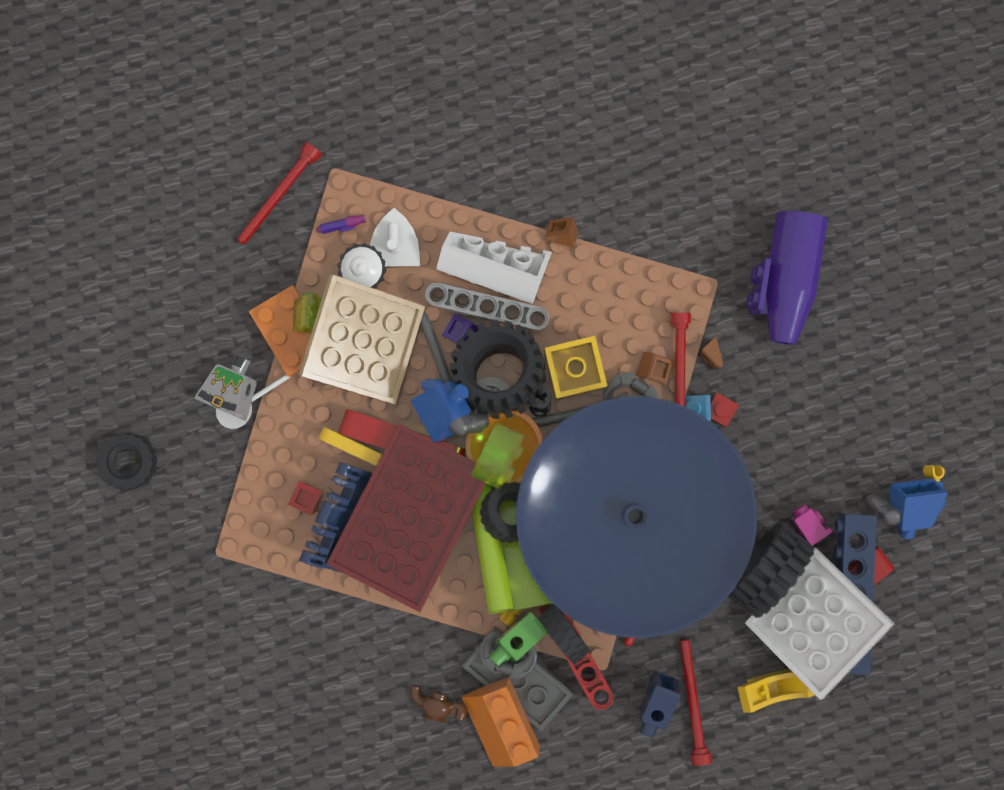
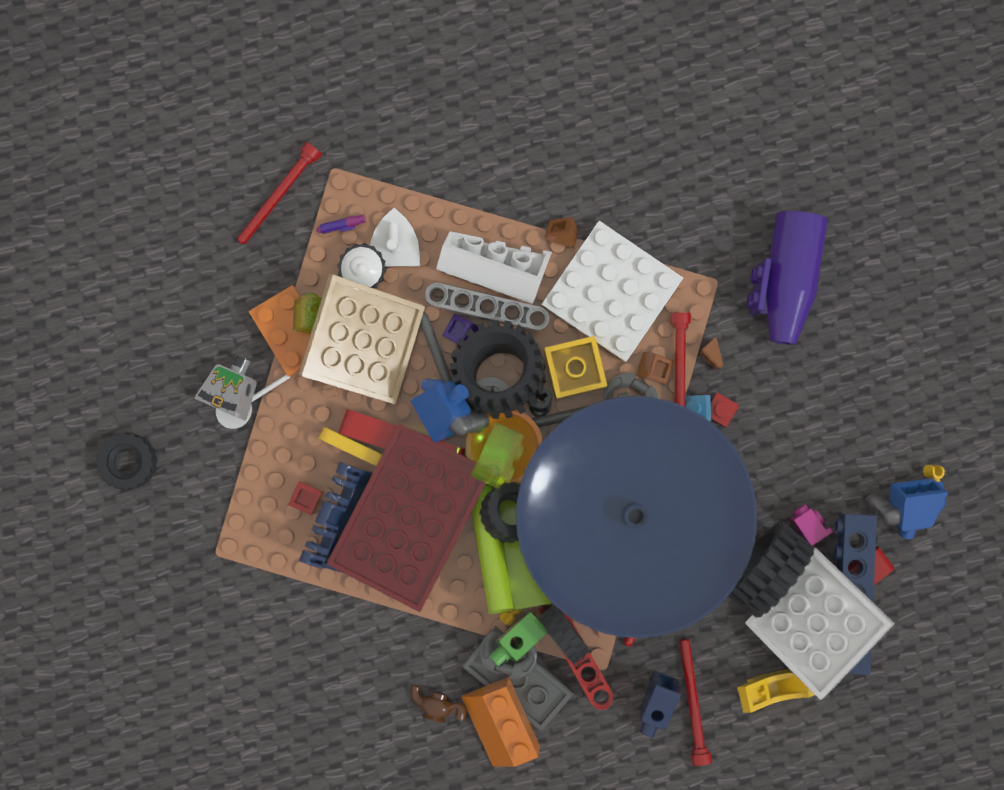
none -> white plate [541,221,683,363]

